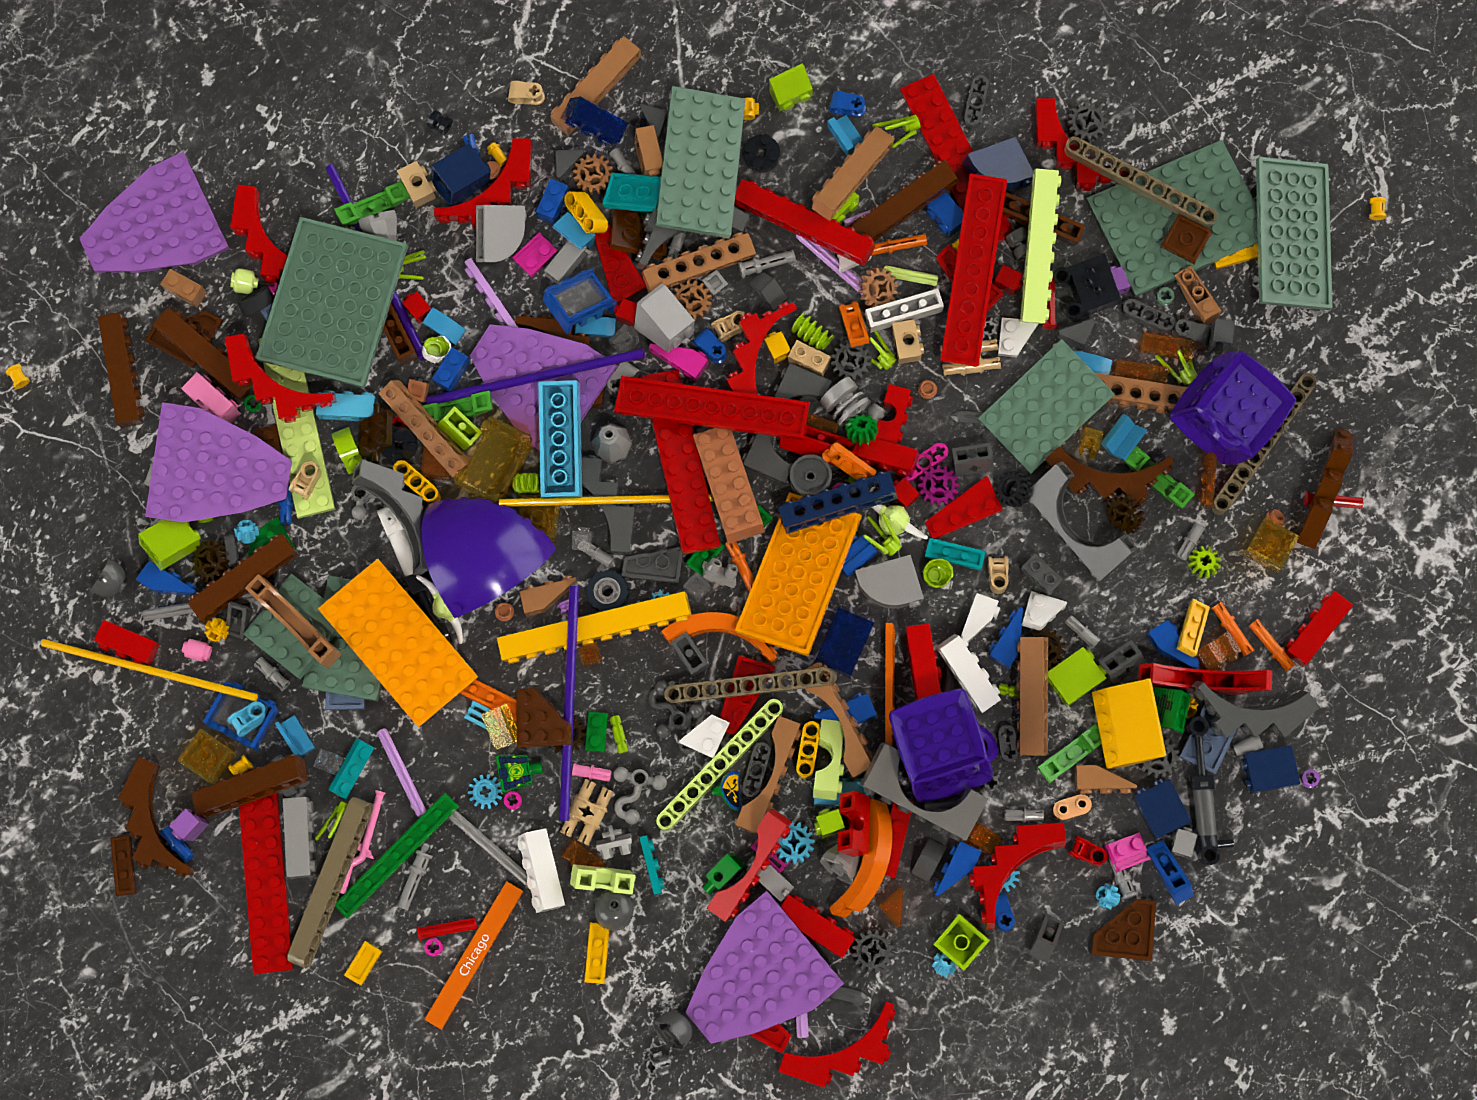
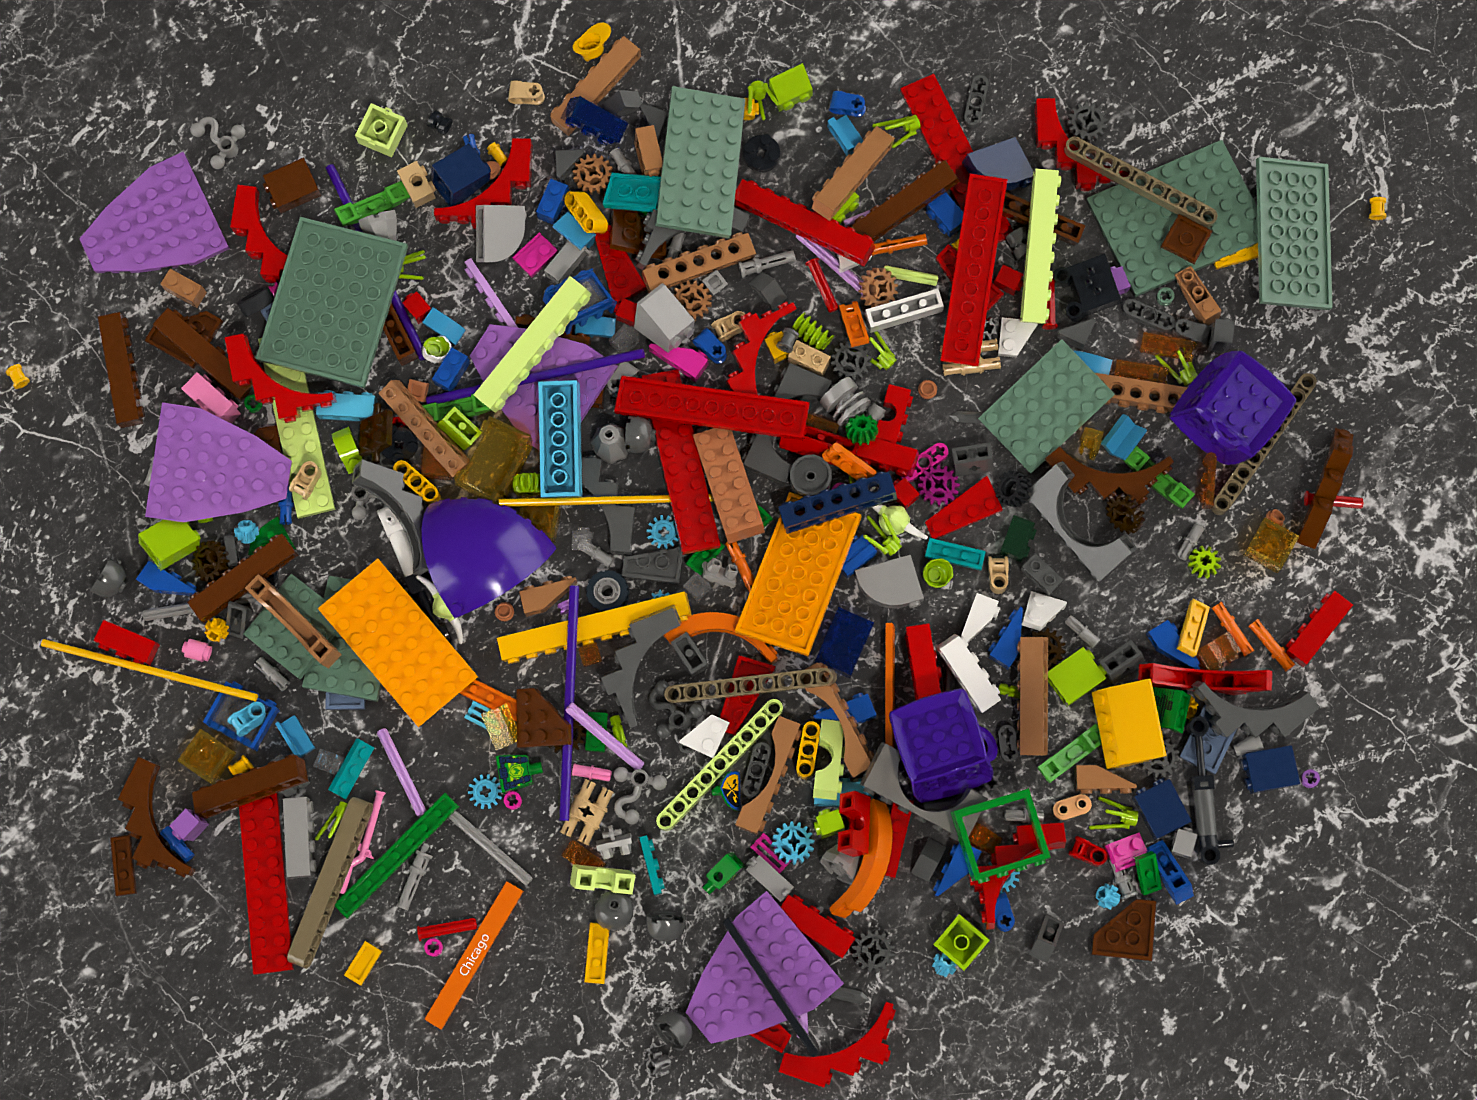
yellowish green head [230,269,258,294] -> none
white brick [517,829,565,913] -> none
arch [707,809,792,922] -> none
clear orange slope [878,887,904,928] -> none
tan brick [892,319,924,364] -> none
none -> light grey piece [190,117,245,169]
none -> reddish brown brick [262,158,322,214]
none -> yellowish green brick [355,103,408,157]
none -> yellowish green brick [474,276,592,413]
none -> lavender axle [566,703,644,770]
none -> yellow piece [573,22,611,62]
none -> dark grey arch [600,605,682,728]
none -> dark grey slope [603,90,642,120]
none -> dark grey cylinder [625,416,656,454]
none -> dark grey cylinder [646,911,686,945]
none -> medium azure gear [647,515,679,549]
none -> black tile [723,917,820,1057]
none -> lime plant [747,81,779,120]
none -> dark grey bush [776,328,799,353]
none -> red axle [805,258,838,313]
none -> green window [950,788,1051,884]
none -> clear green brick [1000,515,1037,562]
none -> lime plant [1089,796,1138,830]
none -> green plate [1135,851,1162,895]

